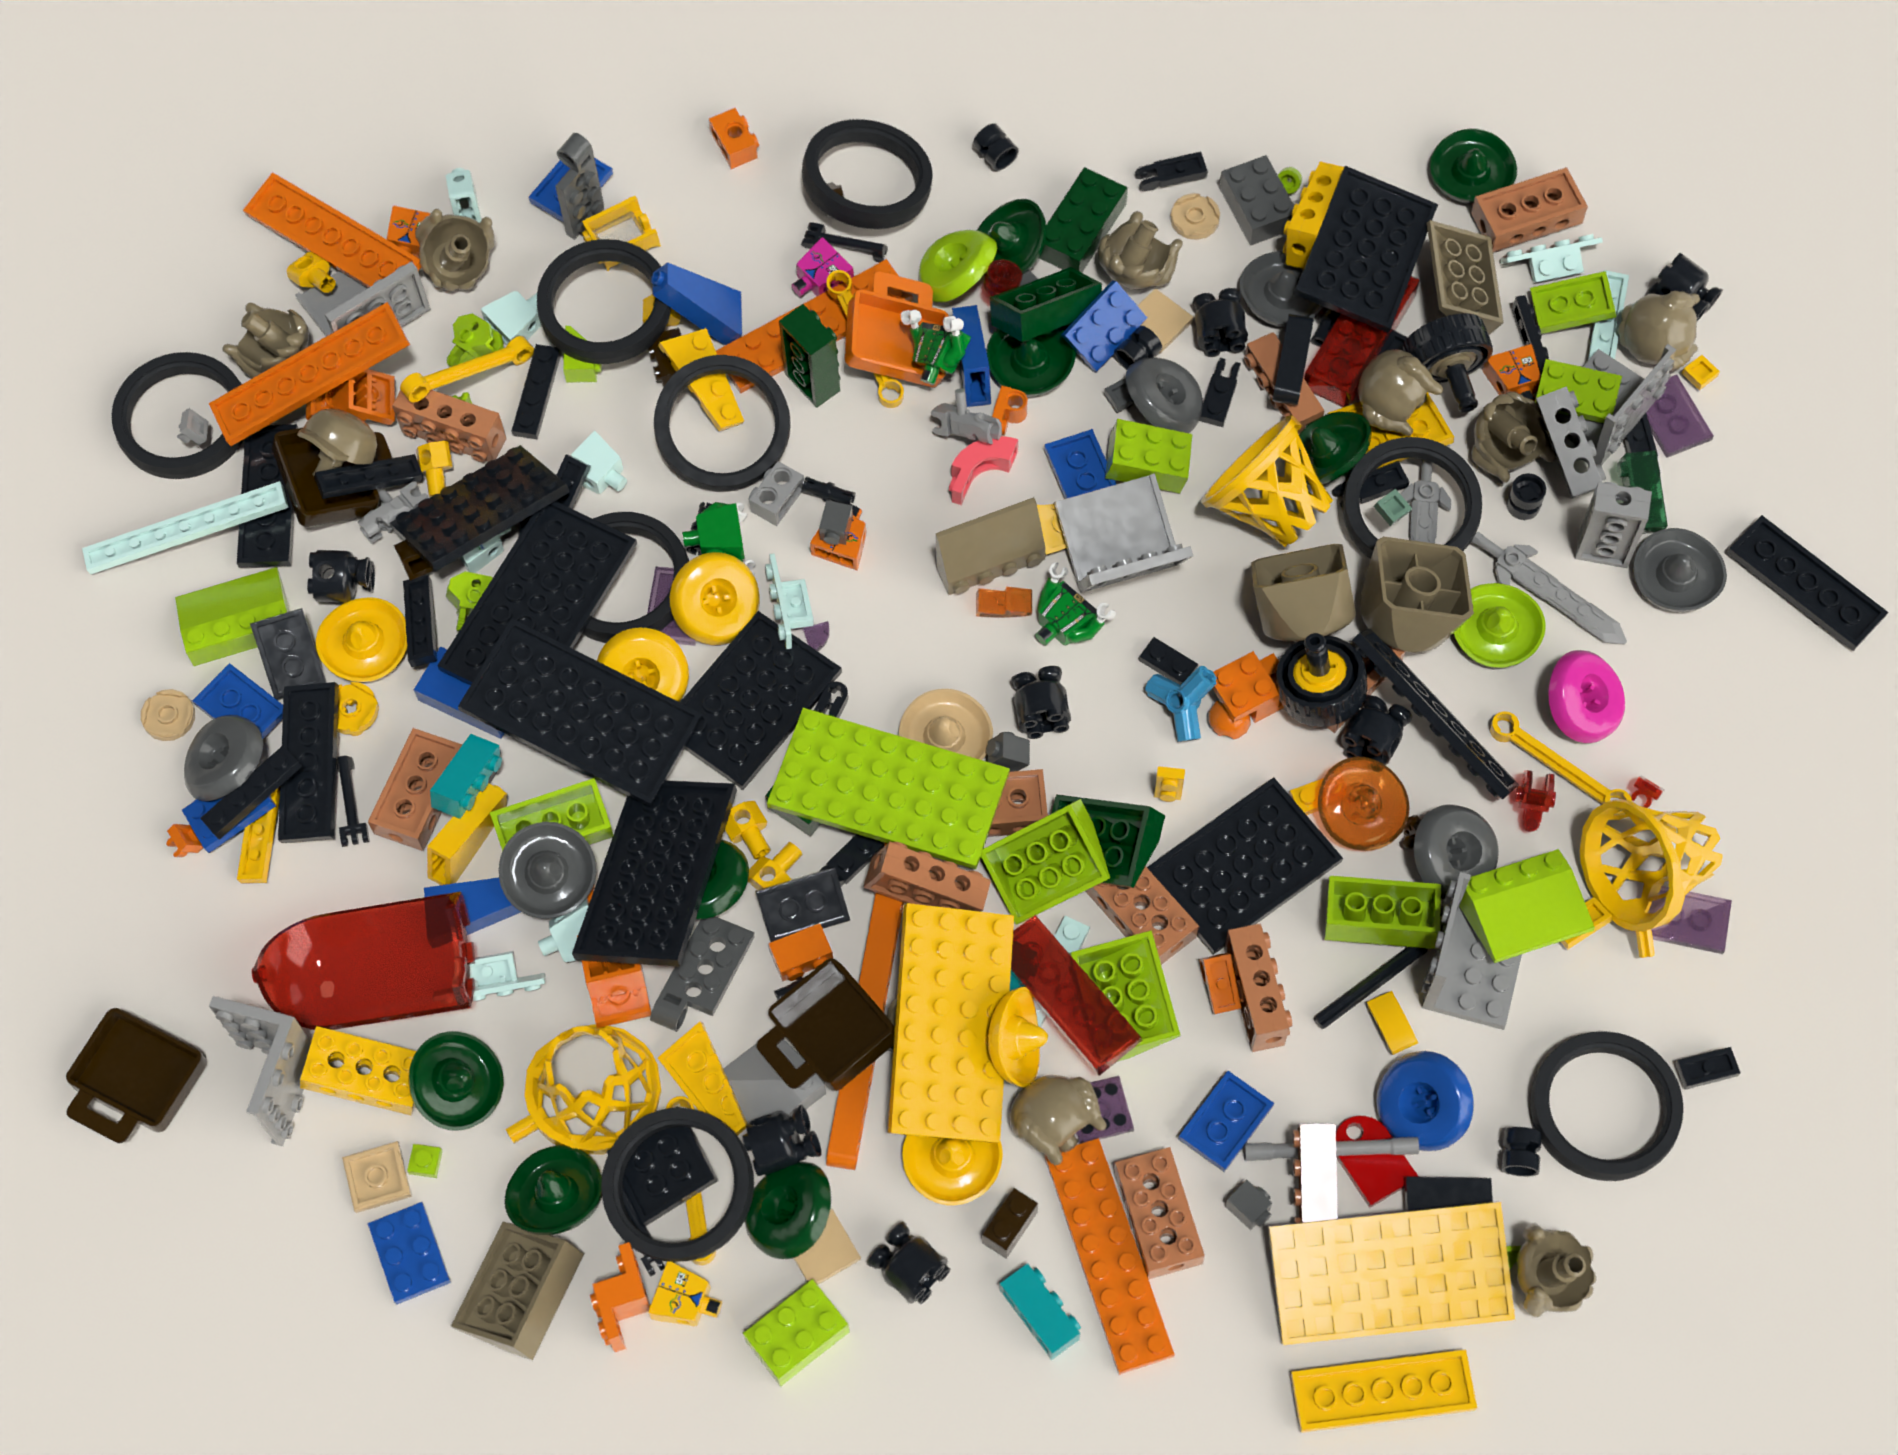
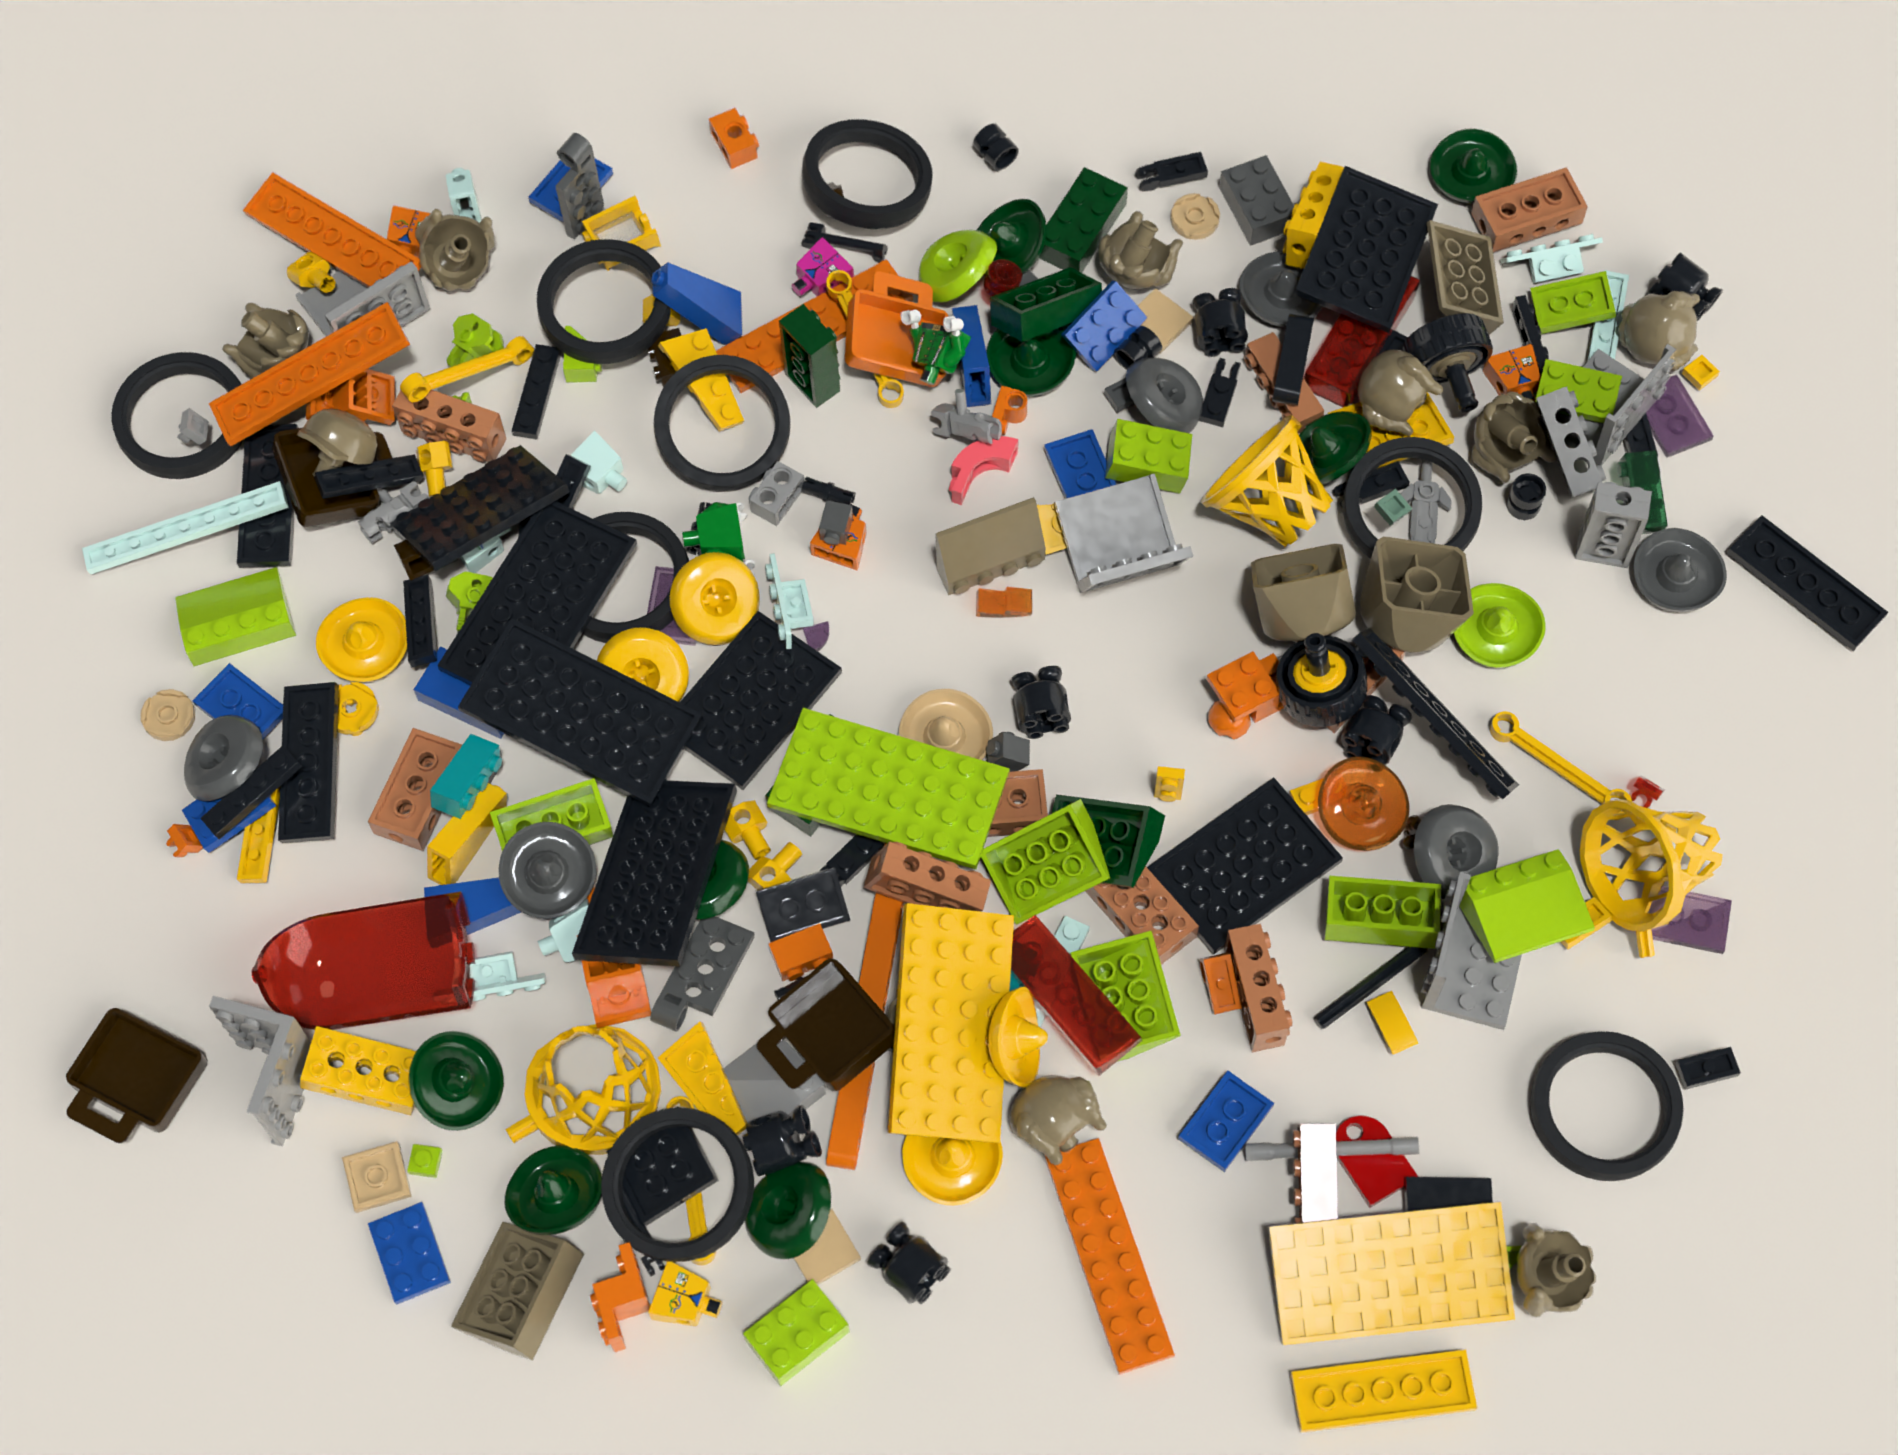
black tile [250,608,327,699] -> none
black piece [307,550,375,602] -> none
black hinge [336,756,370,847] -> none
light aqua torso [481,291,541,345] -> none
black beam [813,681,848,718] -> none
dark brown brick [982,1188,1038,1259] -> none
teal brick [1000,1263,1081,1360] -> none
green torso [1035,563,1116,646] -> none
clear purple tile [1076,1076,1134,1144] -> none
nougat brick [1114,1147,1205,1280] -> none
black plate [1139,637,1198,685] -> none
dark azure piece [1145,666,1217,742] -> none
dark grey brick [1225,1180,1272,1230] -> none
lime tile [1278,167,1302,194] -> none
black pin [1311,308,1341,348] -> none
blue hat [1376,1051,1474,1151] -> none
light grey sword [1472,532,1627,644] -> none
black wheel [1502,1127,1542,1177] -> none
clear red hinge [1515,770,1556,832] -> none
dark pink hat [1549,650,1625,743] -> none

